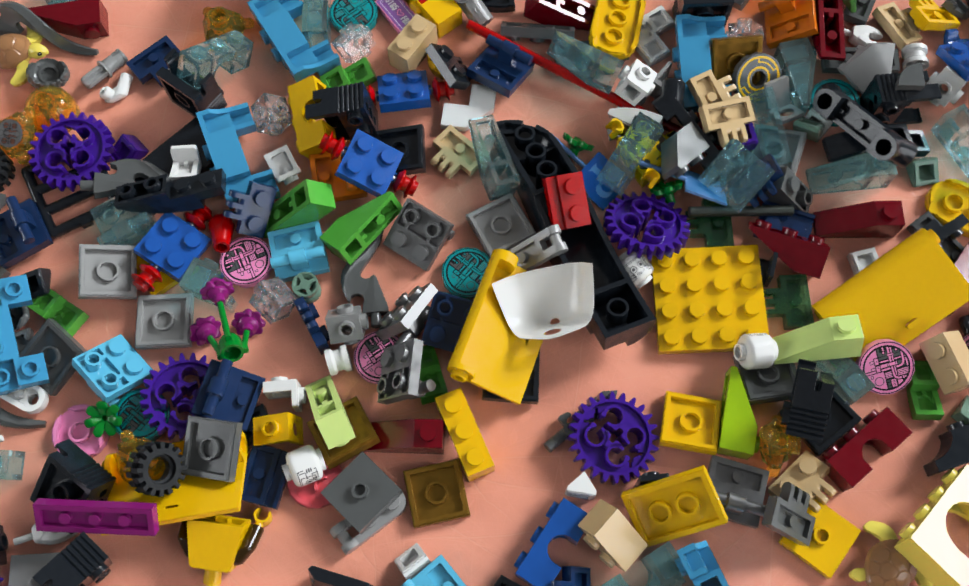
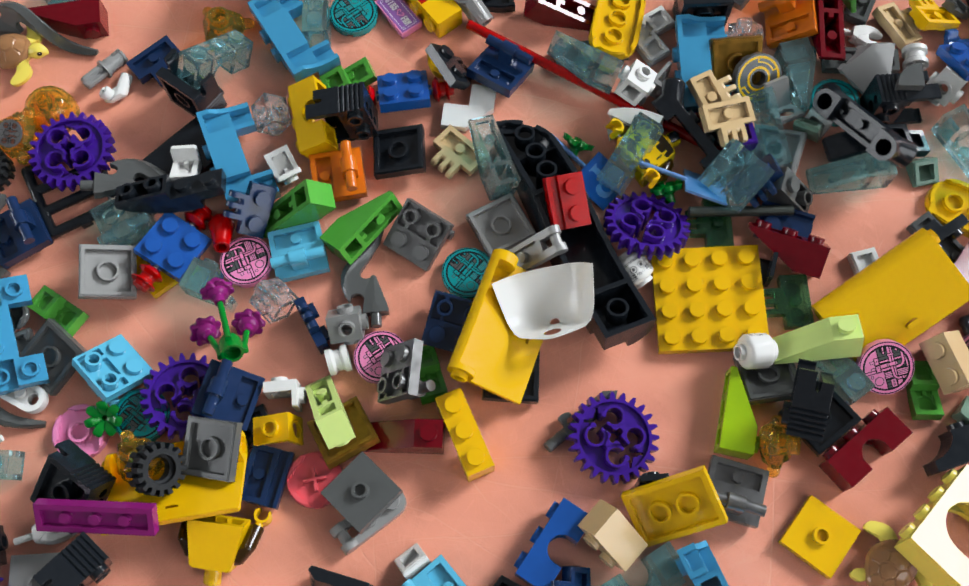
black slope [22,268,51,300] -> none
dark grey hair [26,58,70,93] -> none
dark purple slope [111,134,149,161] -> none
light grey plate [134,293,194,350] -> none
white head [281,445,327,487] -> none
sand green wheel [291,272,322,304] -> none
blue plate [318,129,419,199] -> none
clear brick [331,23,376,63] -> none
flat silver plate [375,283,438,345] -> none
tan brick [387,13,438,73] -> none
pearl gold tile [403,459,471,529] -> none
dark grey plate [500,21,575,44] -> none
white slope [565,471,597,500] -> none
yellow plate [659,391,722,455] -> none
slope [661,121,710,180] -> none
dark grey hinge [762,482,816,546] -> none
tan hinge [768,450,837,513] -> none
dark red slope [813,201,905,238] -> none

